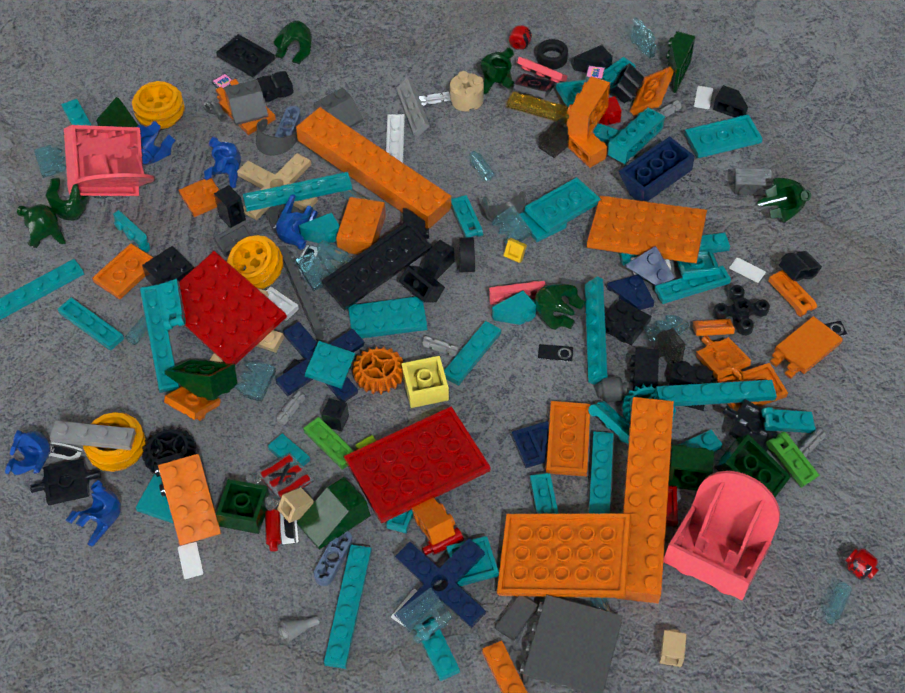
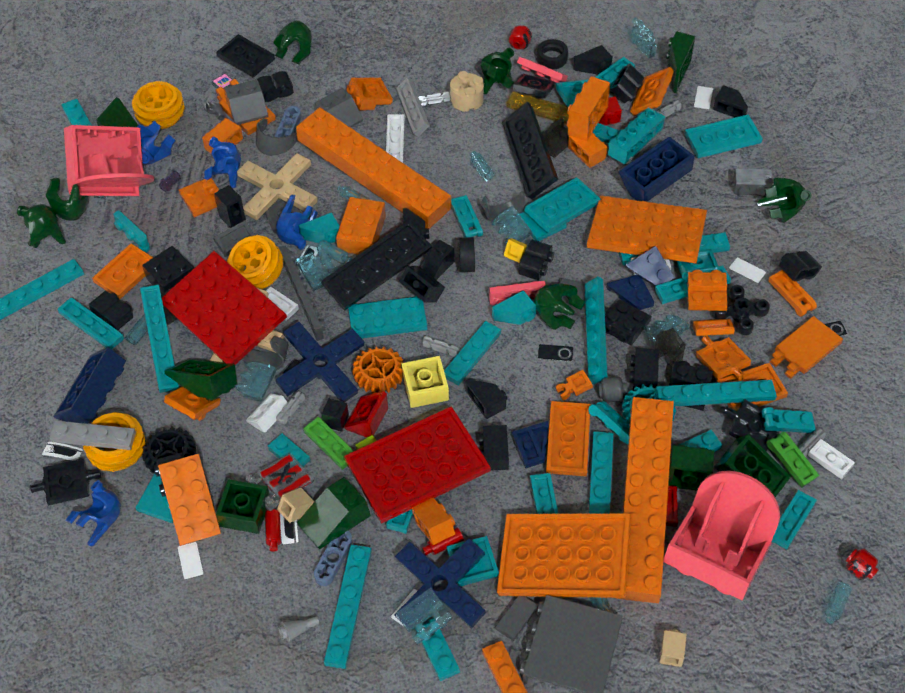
blue piece [5,430,50,475] -> none
clear light blue plate [34,145,66,178] -> none
teal plate [159,279,186,330] -> none
teal plate [243,172,352,212] -> none
teal plate [305,341,355,389] -> none
tile [586,65,605,81] -> none
none -> dark blue slope [53,347,126,424]
none -> black brick [89,291,133,331]
none -> clear purple pin [159,171,181,192]
none -> orange brick [202,118,243,154]
none -> dark grey piece [242,337,289,371]
none -> white slope [246,393,287,433]
none -> red slope [344,391,388,438]
none -> orange plate [346,78,393,110]
none -> black slope [465,379,508,419]
none -> black brick [479,425,509,471]
none -> black plate [502,102,559,199]
none -> black brick [518,239,555,281]
none -> orange plate [556,369,593,400]
none -> orange plate [687,270,727,311]
none -> teal plate [772,490,817,550]
none -> white plate [808,439,855,479]

